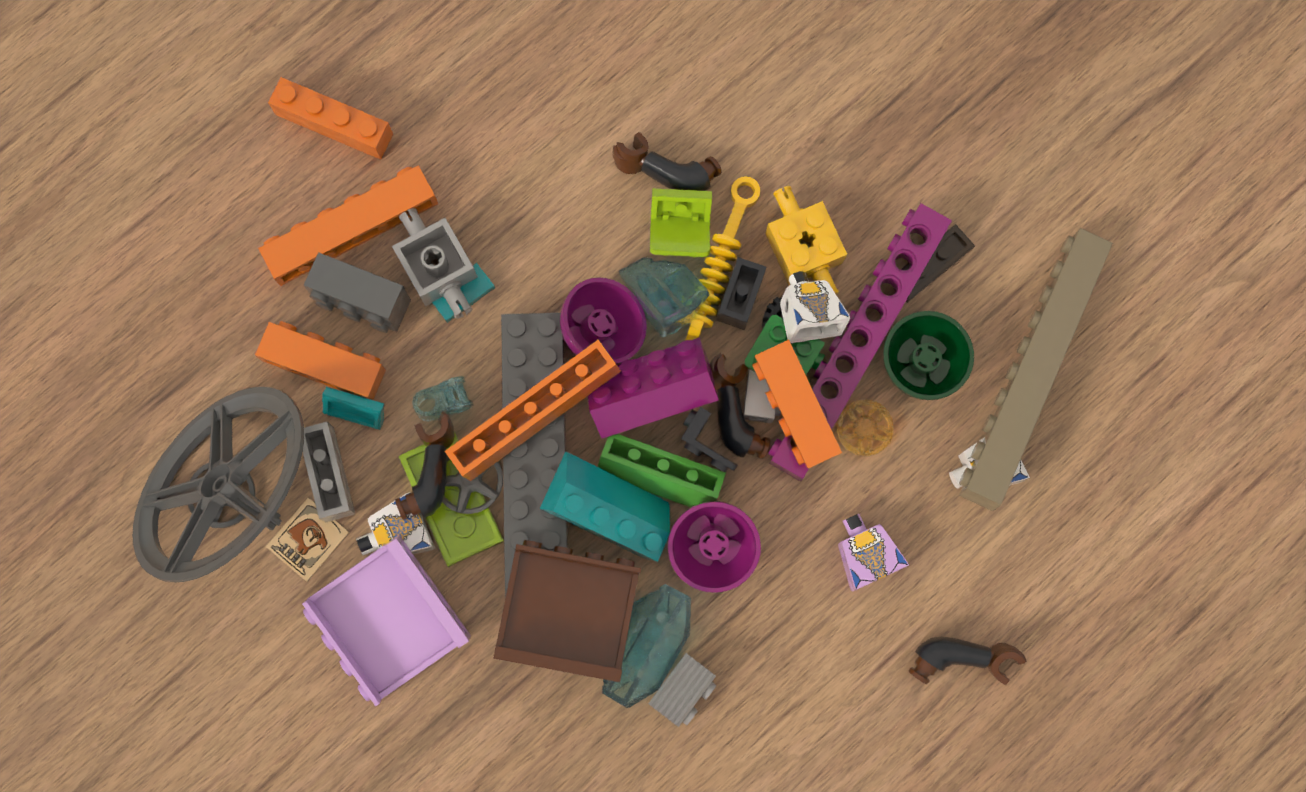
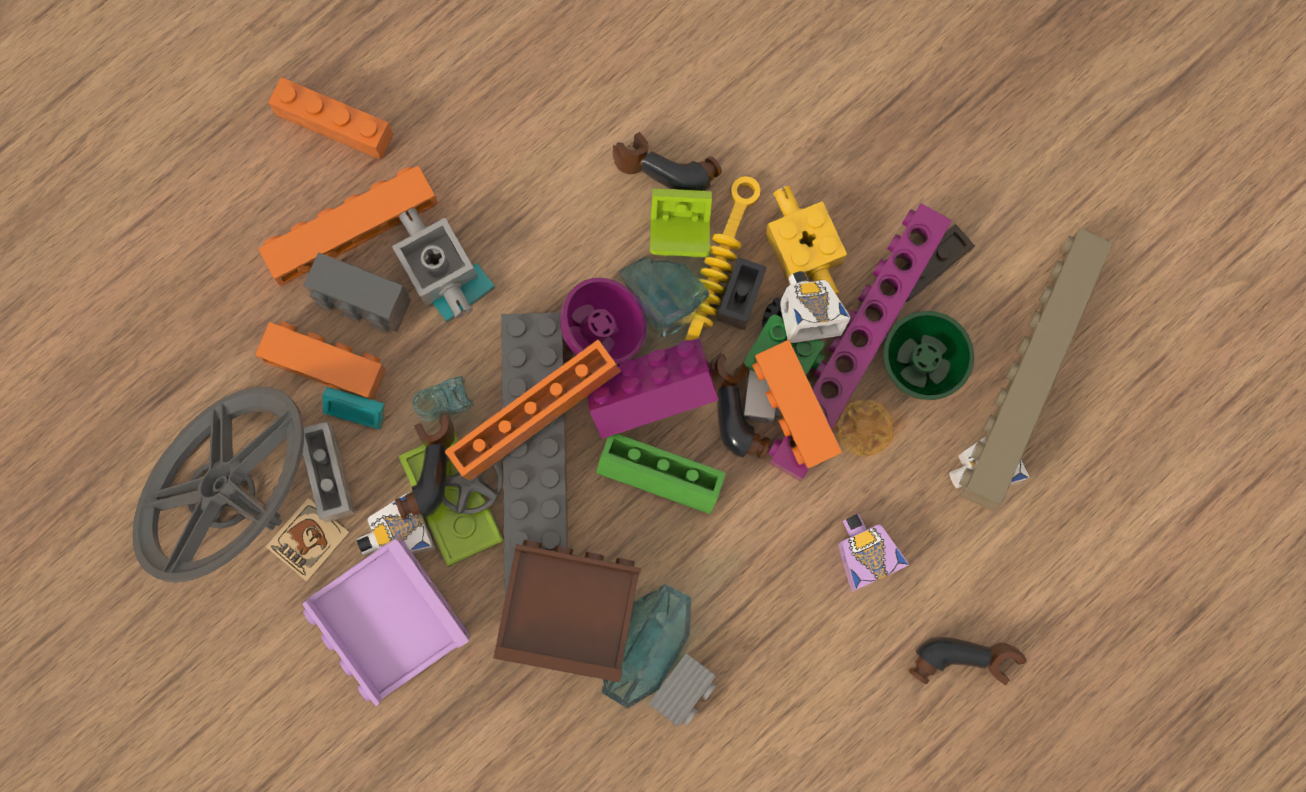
teal slope [540,452,670,562] -> none
magenta piece [668,501,761,593] -> none
black bracket [681,407,738,473] -> none

